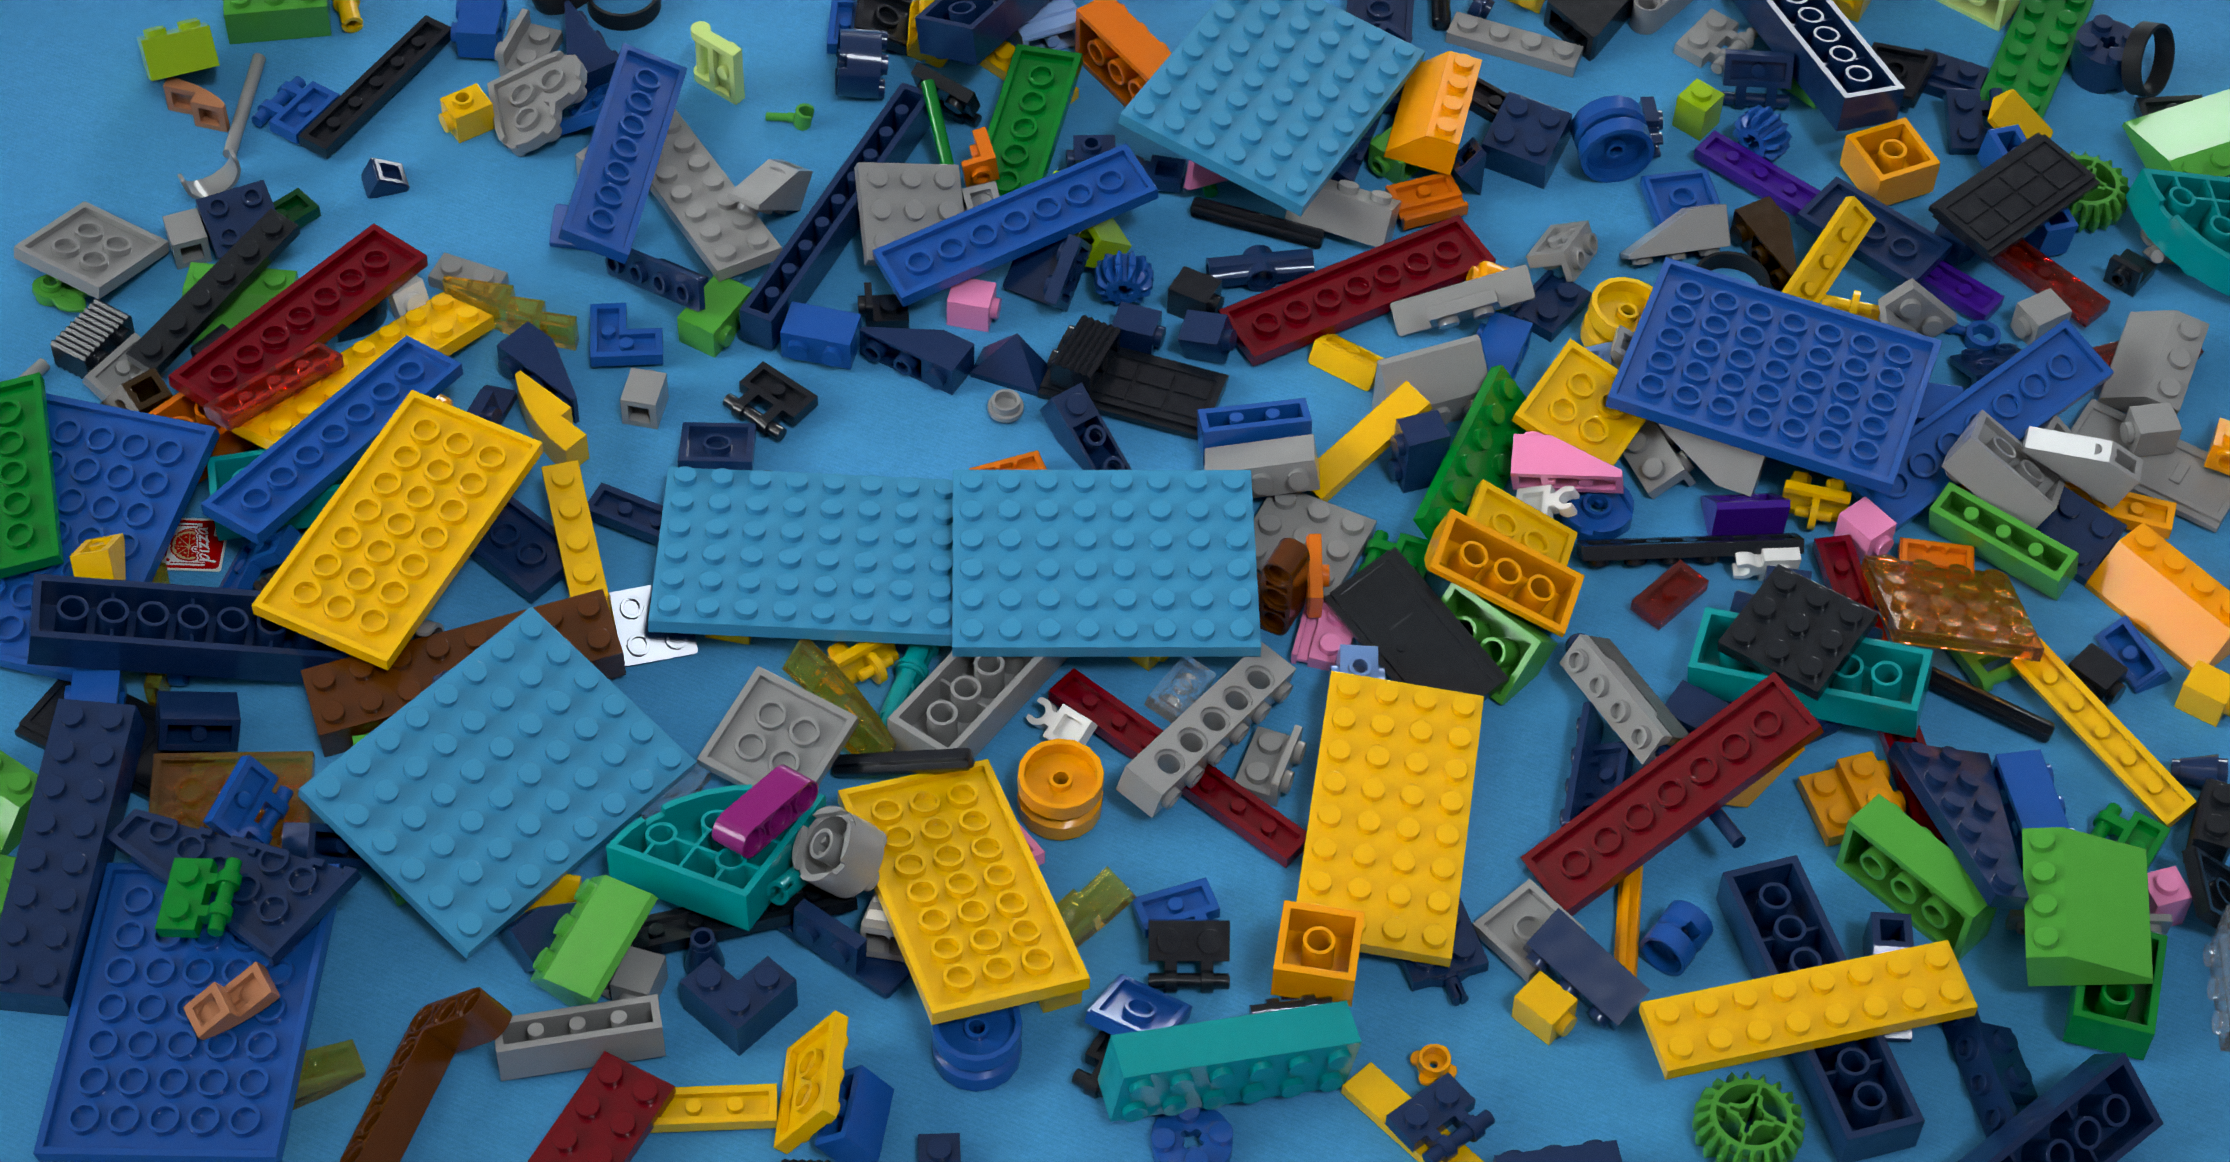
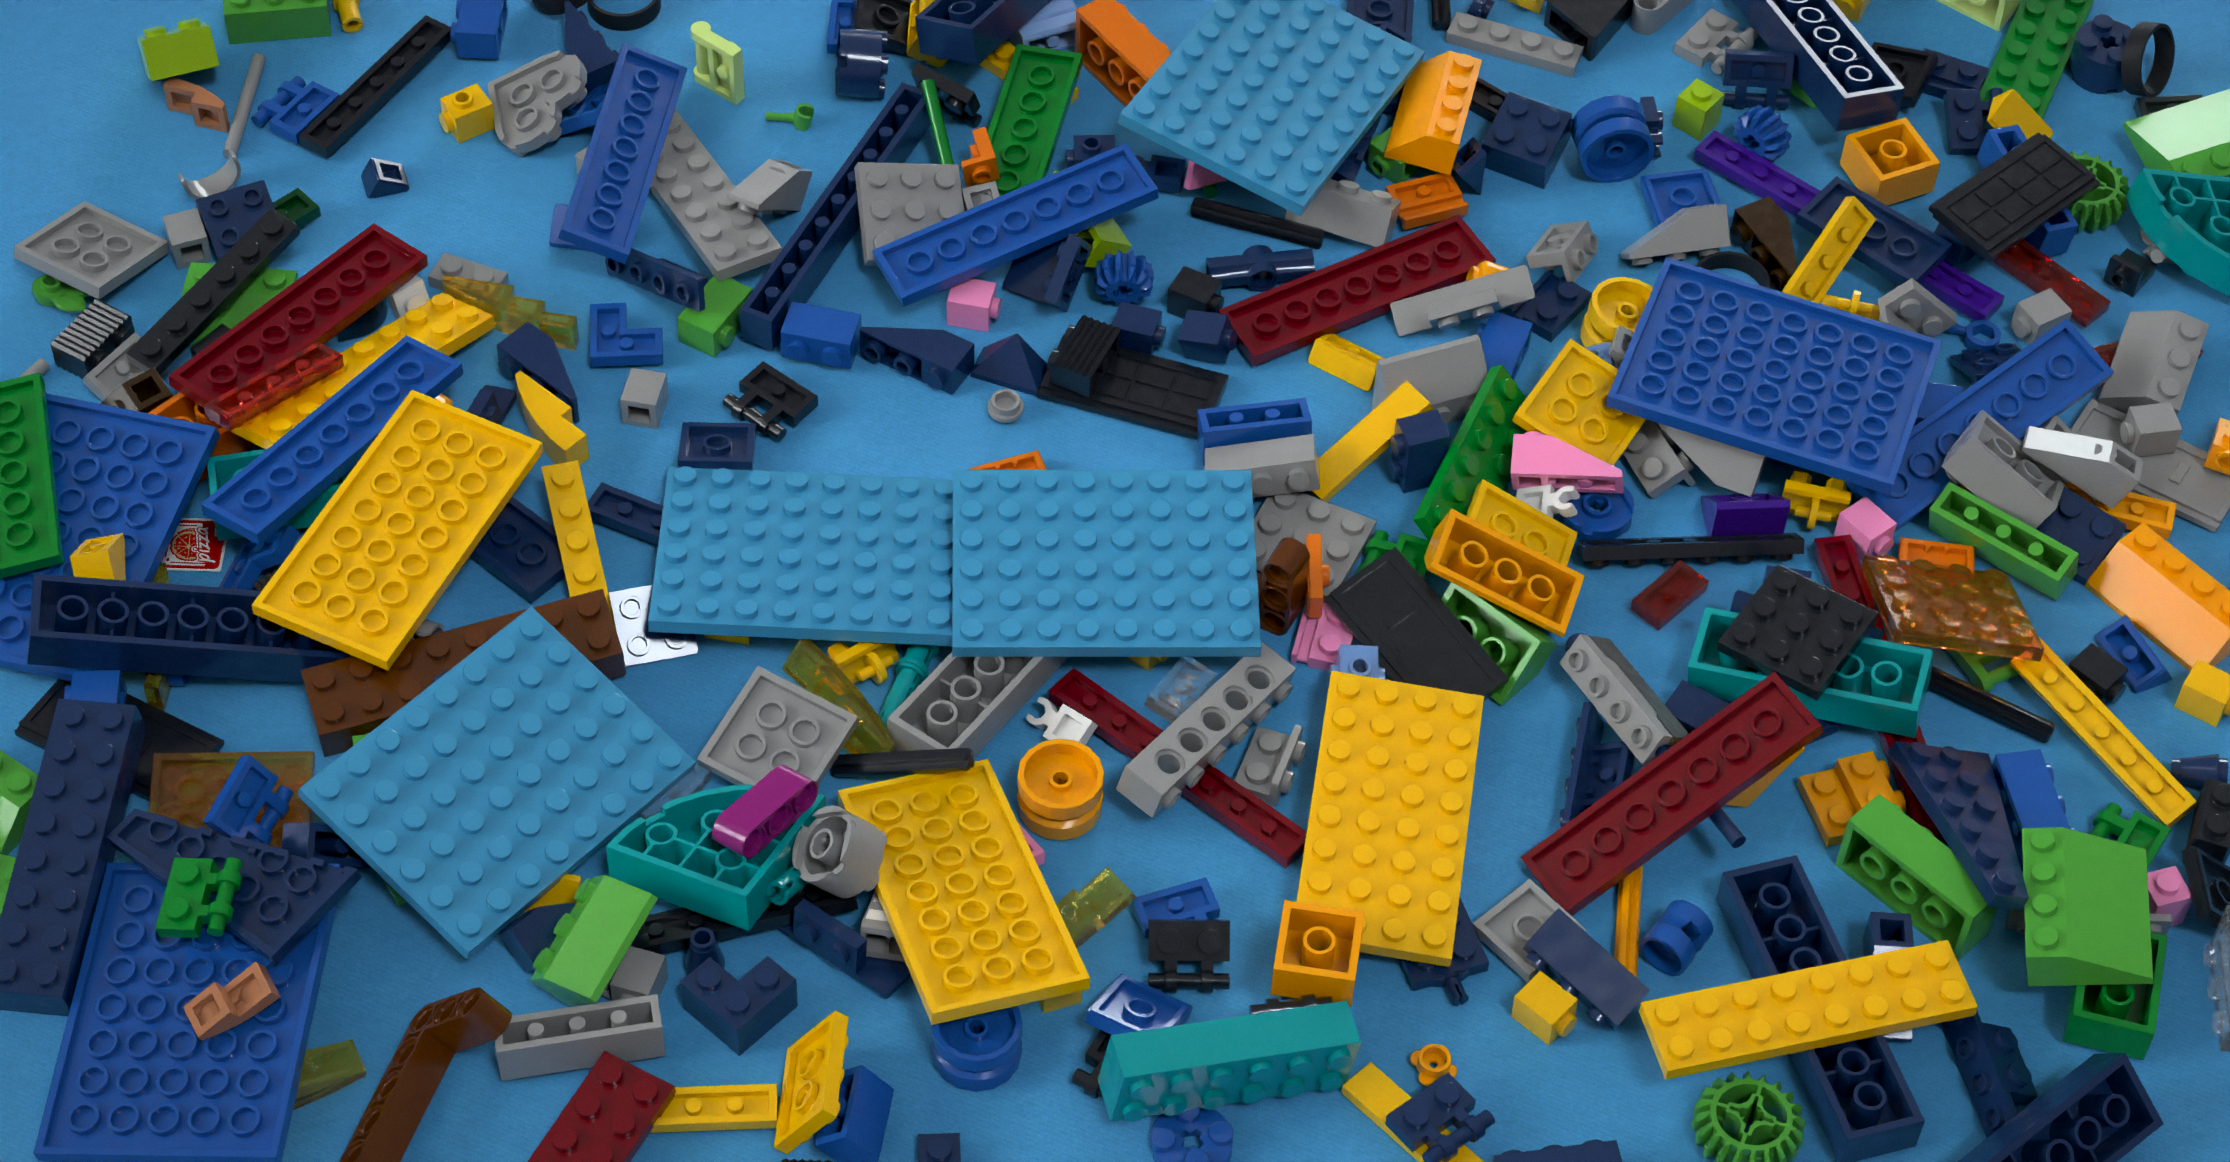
dark blue brick [154,691,241,751] -> none
light grey bracket [495,8,563,76] -> none
black bracket [858,282,909,328] -> none
dark blue slope [1039,382,1132,470] -> none
white plate [1732,547,1801,581] -> none

